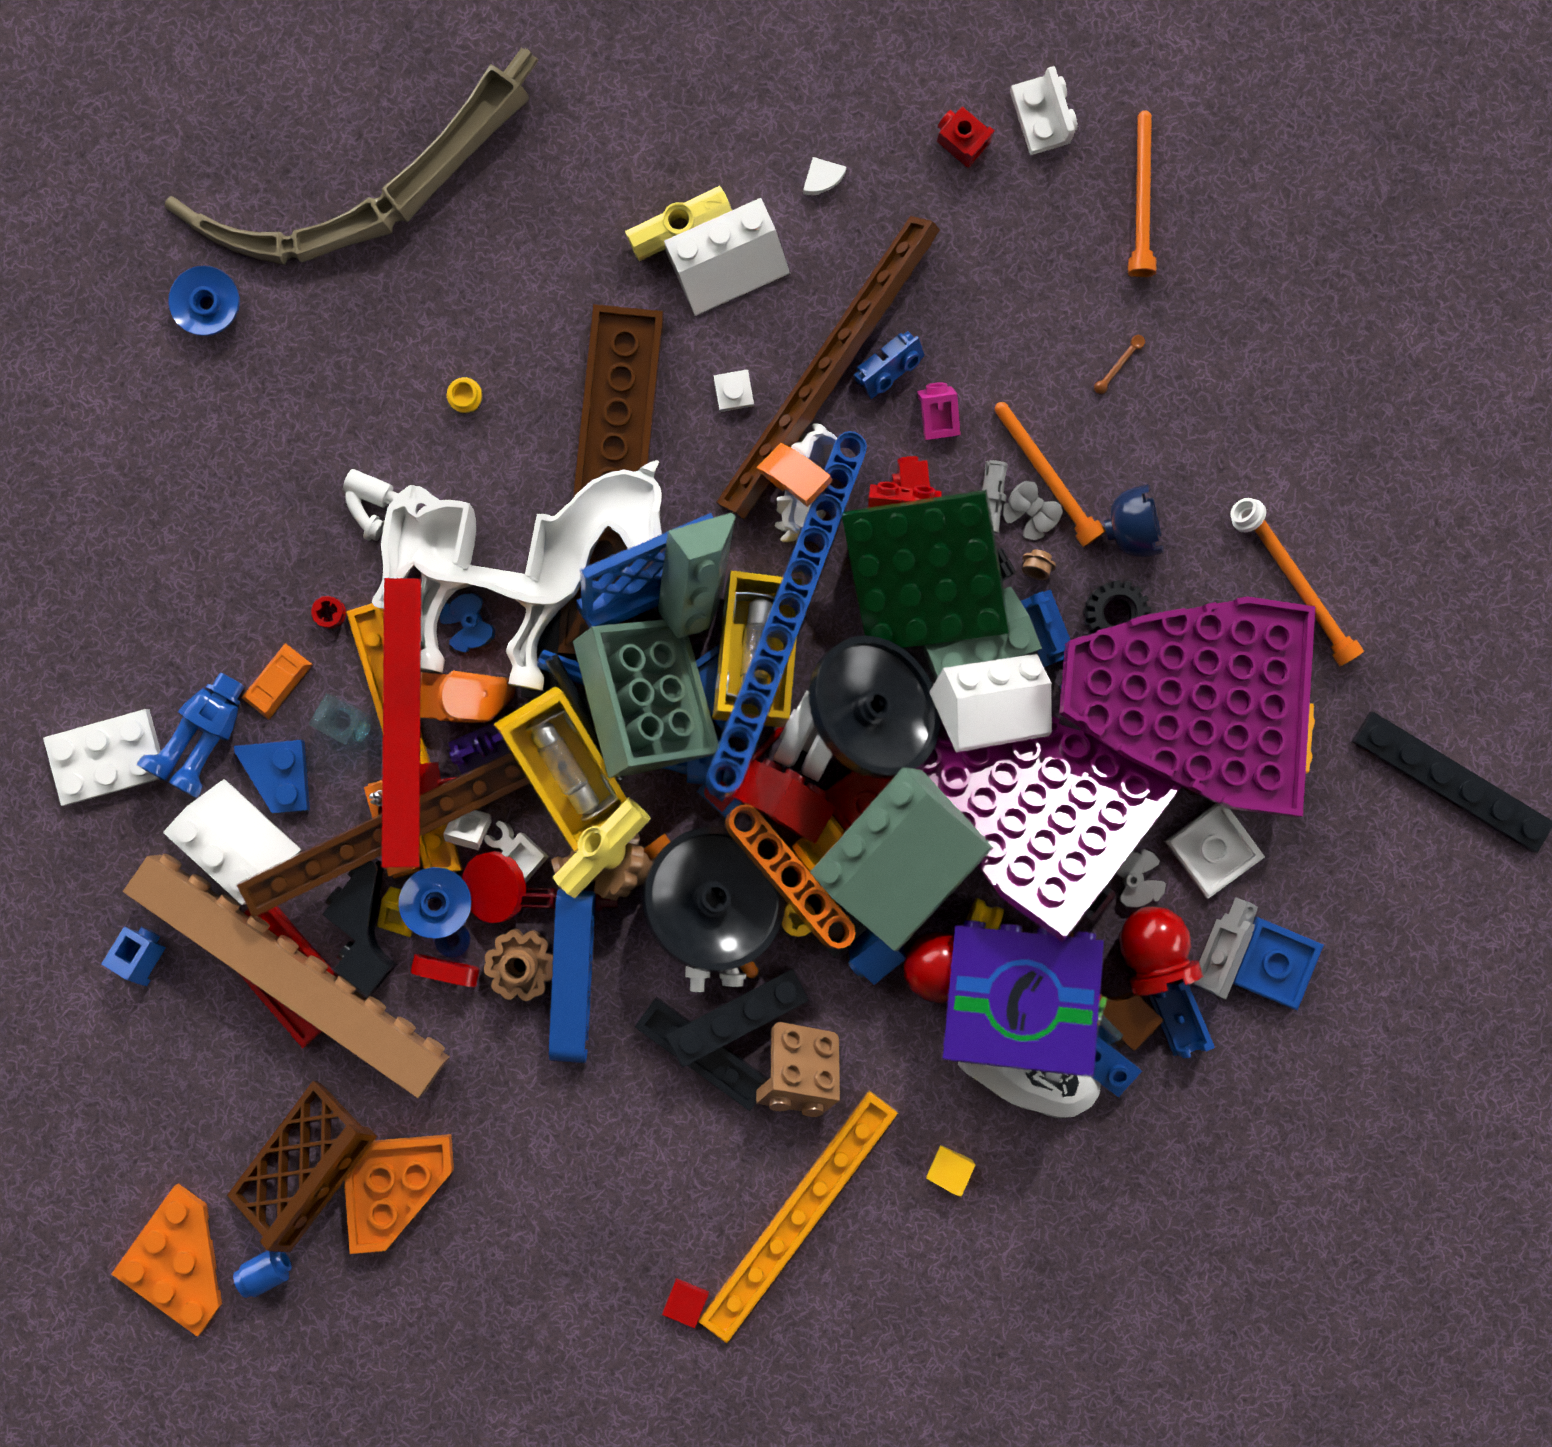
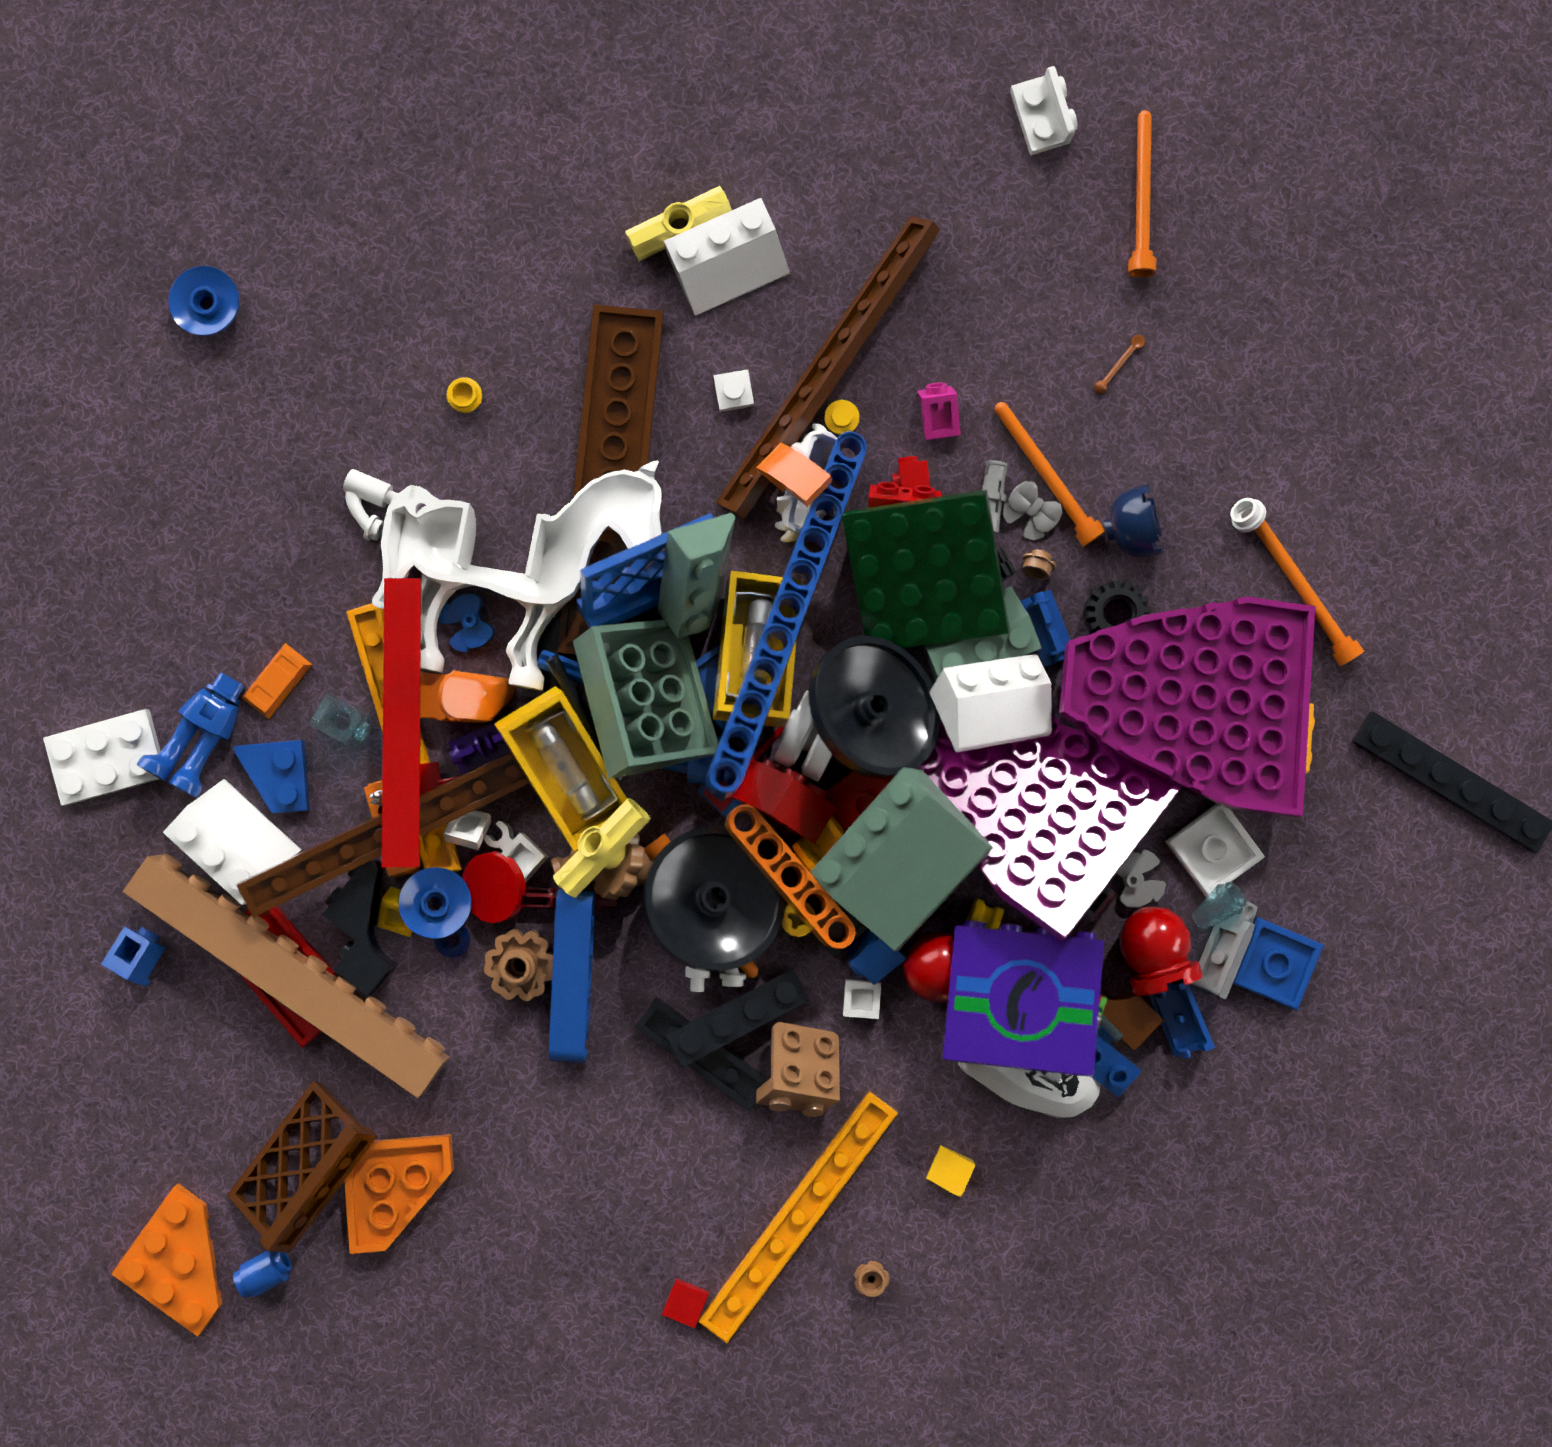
dark tan animal [165,48,538,265] -> none
red bush [311,596,346,629] -> none
red beam [410,954,480,987] -> none
white tile [803,157,846,195] -> none
blue hinge [853,331,925,399] -> none
red brick [937,106,995,168] -> none
none -> yellow plate [824,400,859,435]
none -> white plate [843,979,881,1019]
none -> medium nougat plate [854,1261,889,1297]
none -> clear light blue cone [1192,882,1246,930]

